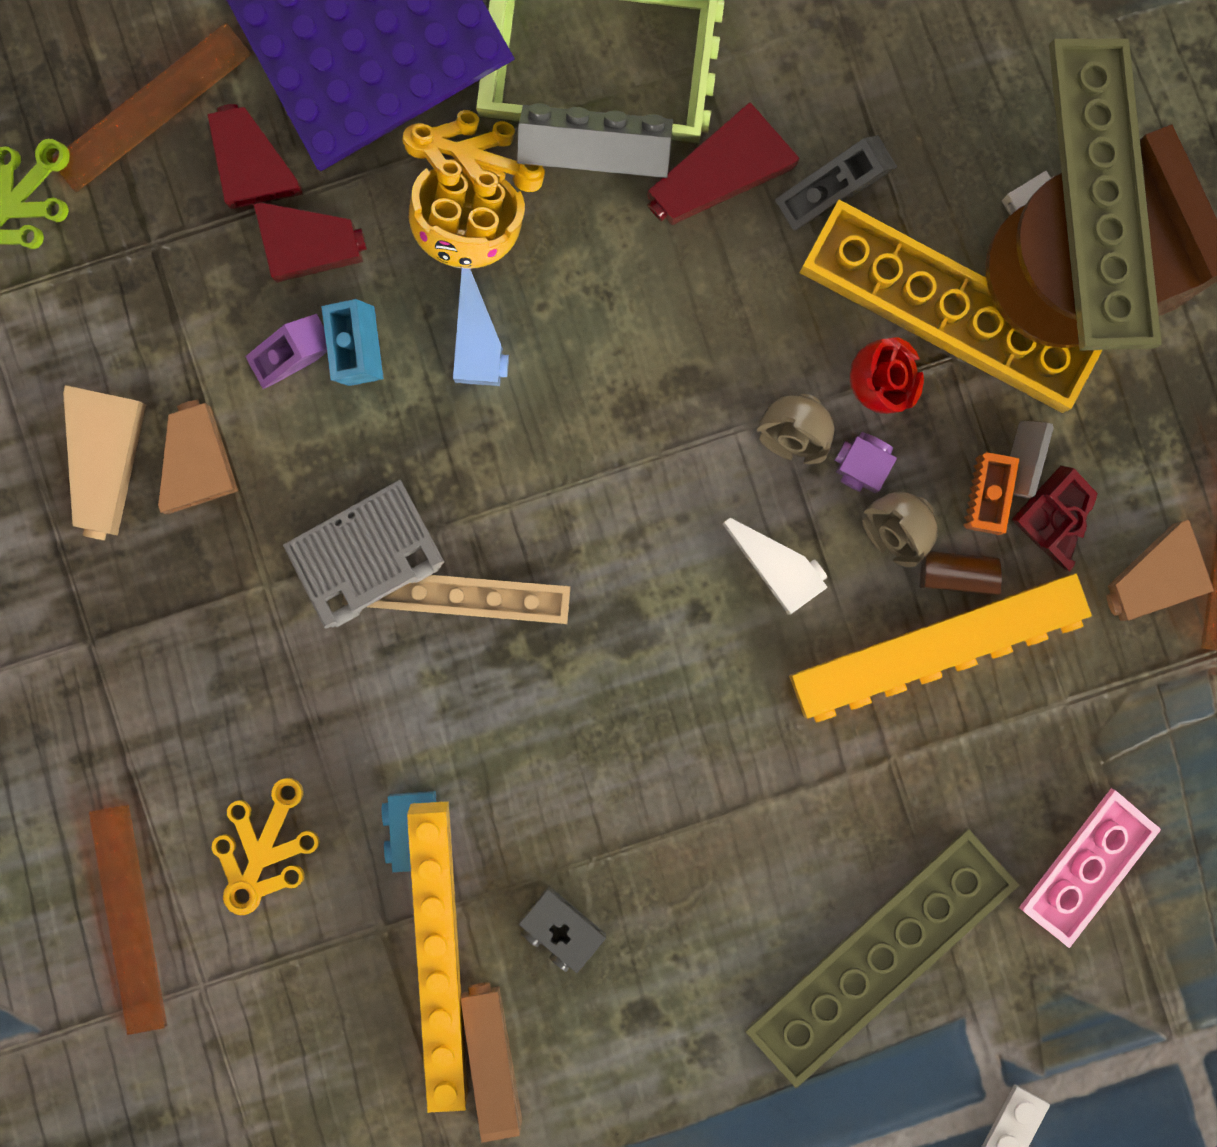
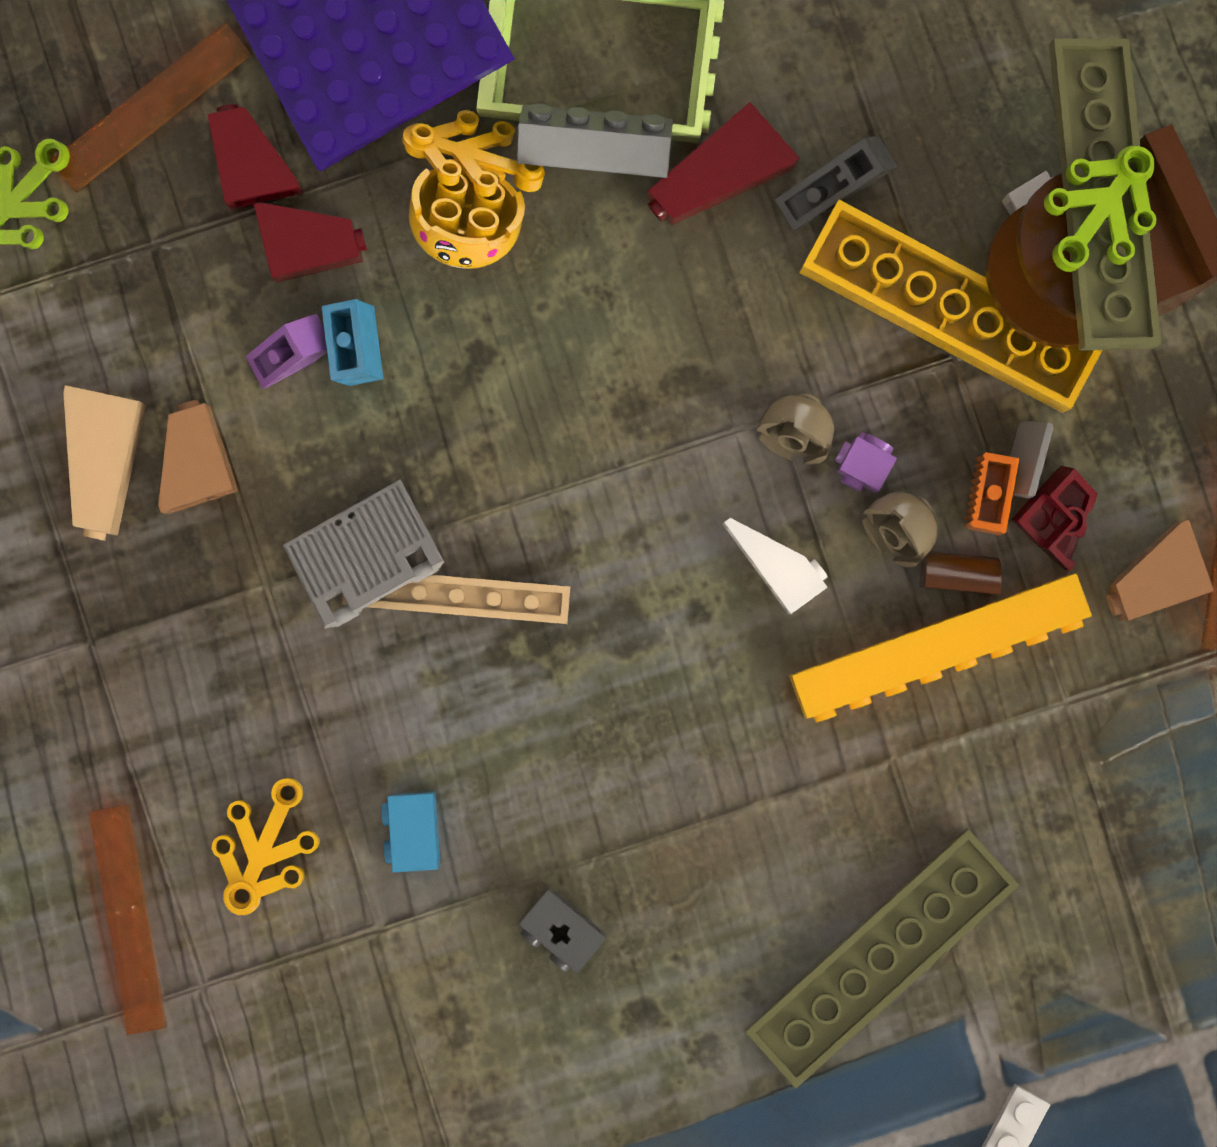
yellow brick [407,801,468,1113] -> none
light blue slope [453,268,509,386] -> none
medium nougat slope [460,982,522,1143] -> none
red cylinder [850,337,924,414] -> none
bright pink slope [1019,788,1161,948] -> none
none -> lime plant [1044,146,1157,272]

